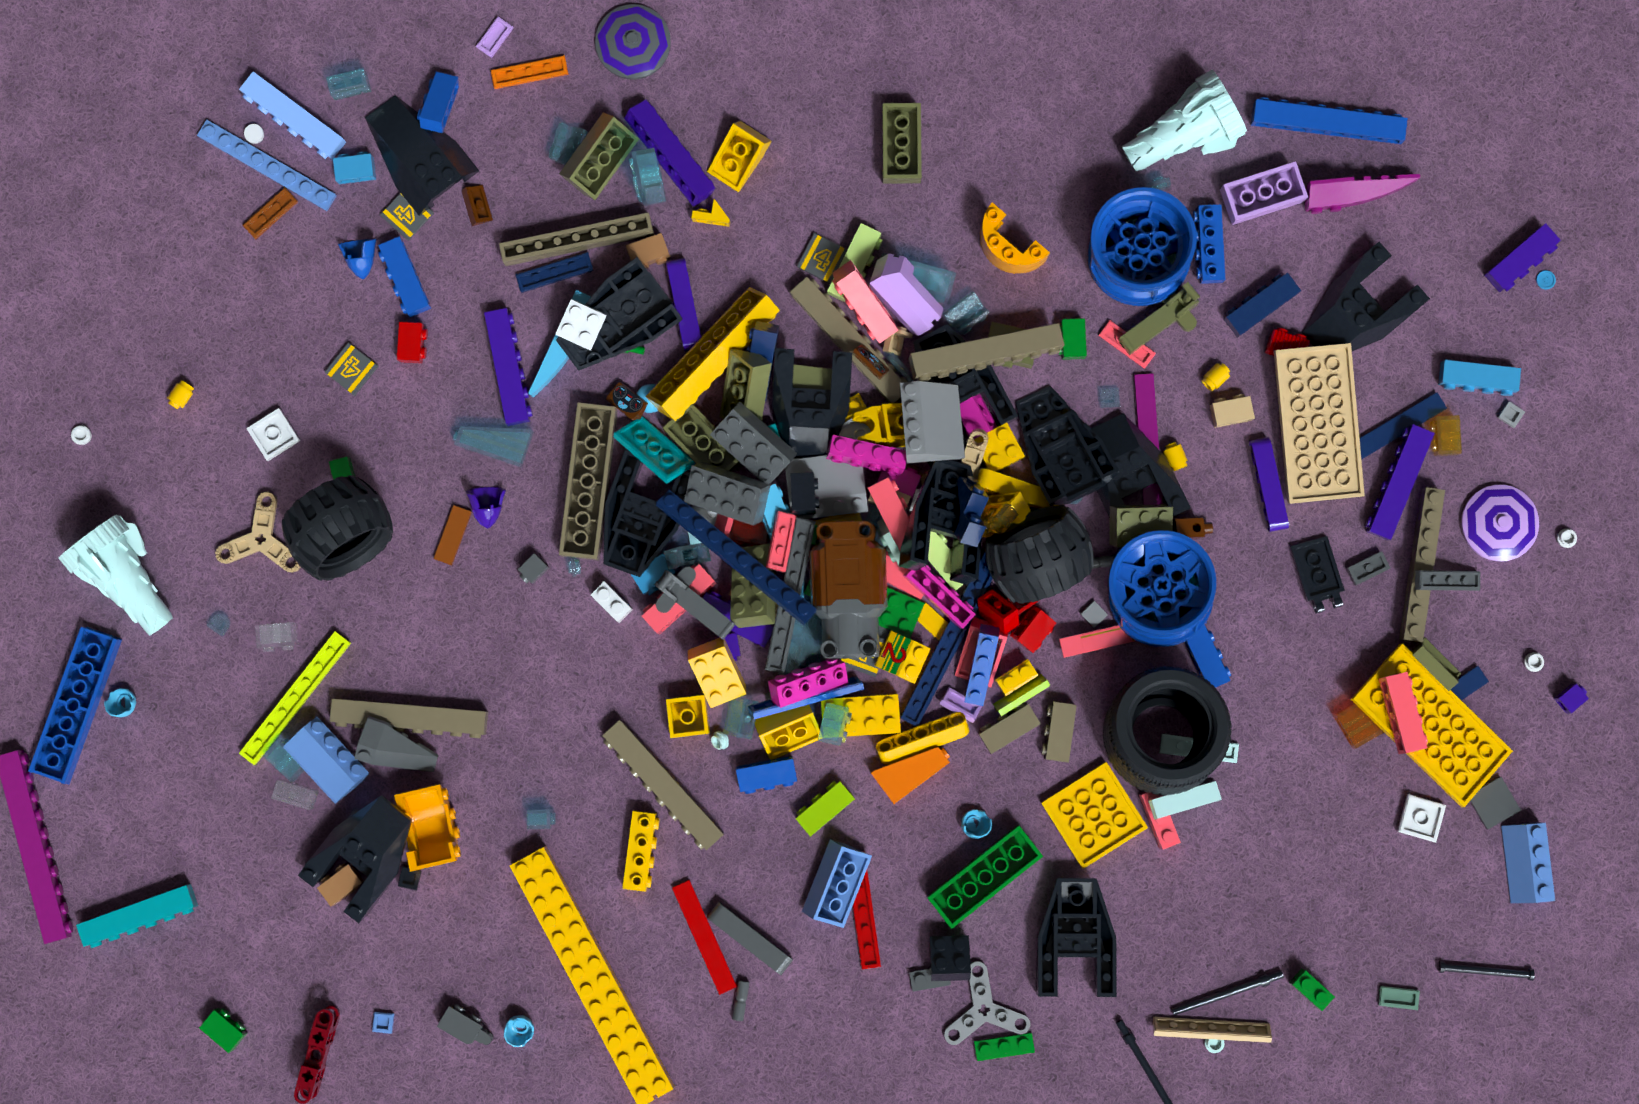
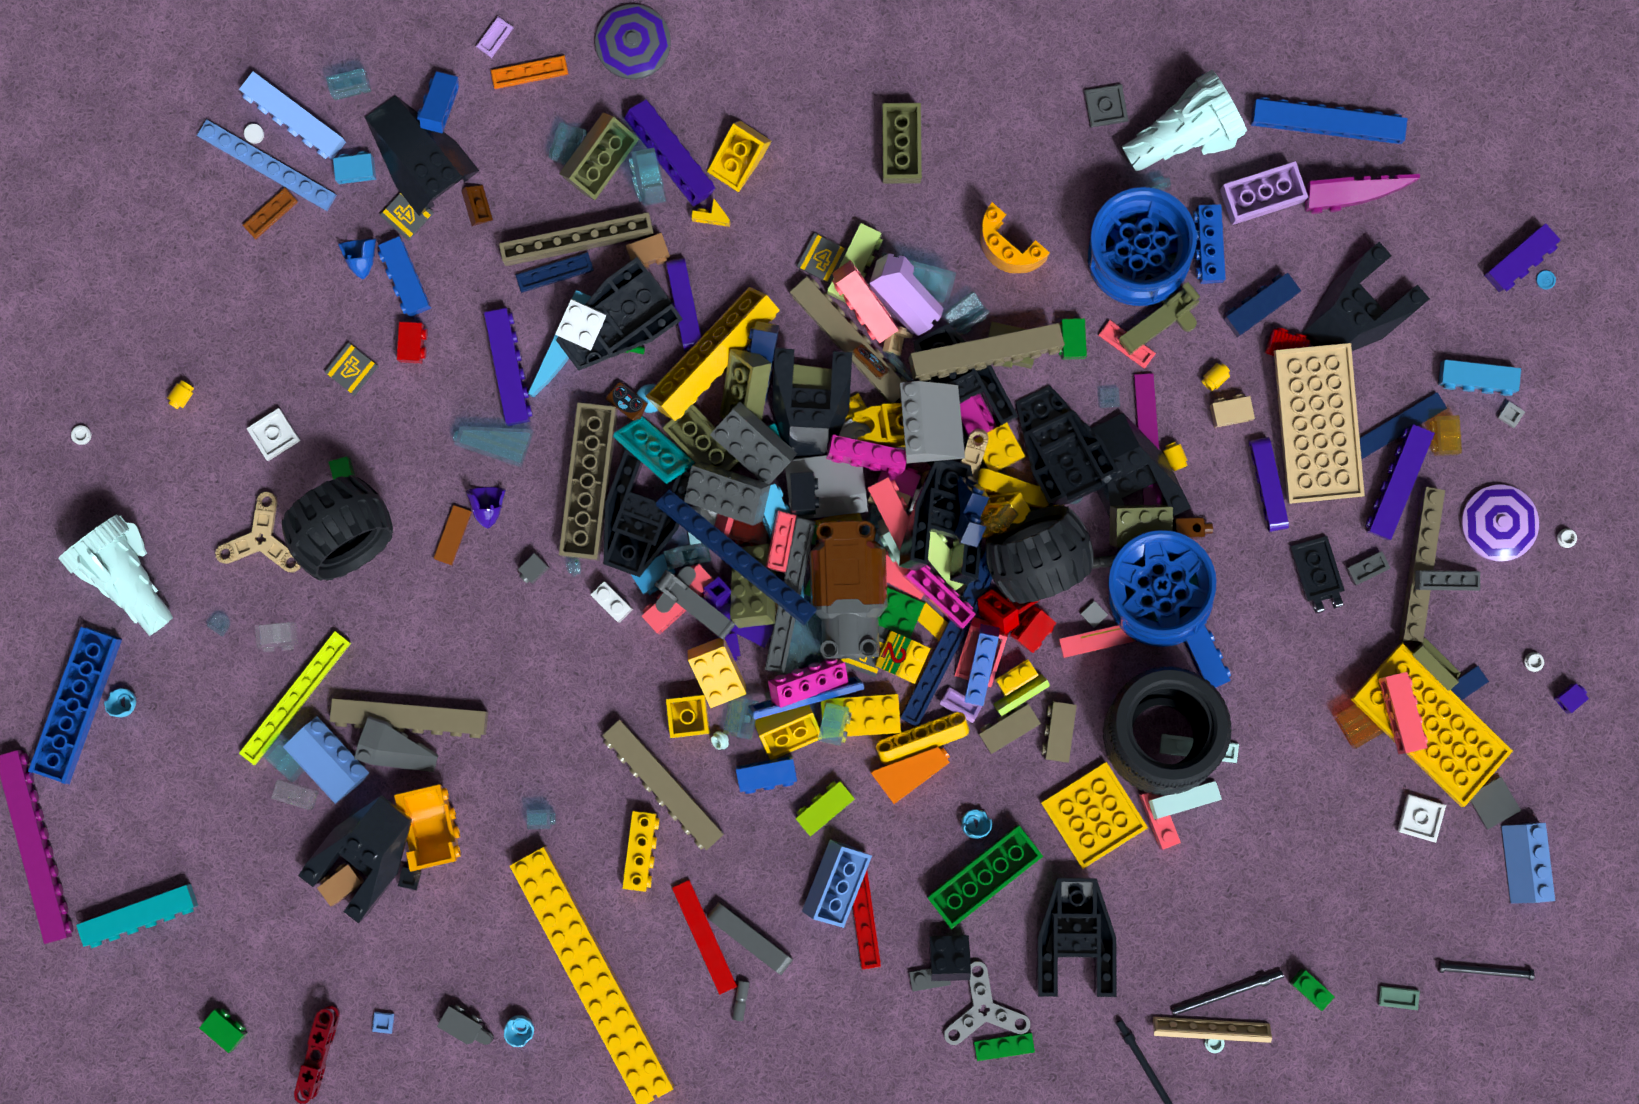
none -> dark purple brick [703,577,731,610]
none -> dark grey tile [1084,84,1128,128]

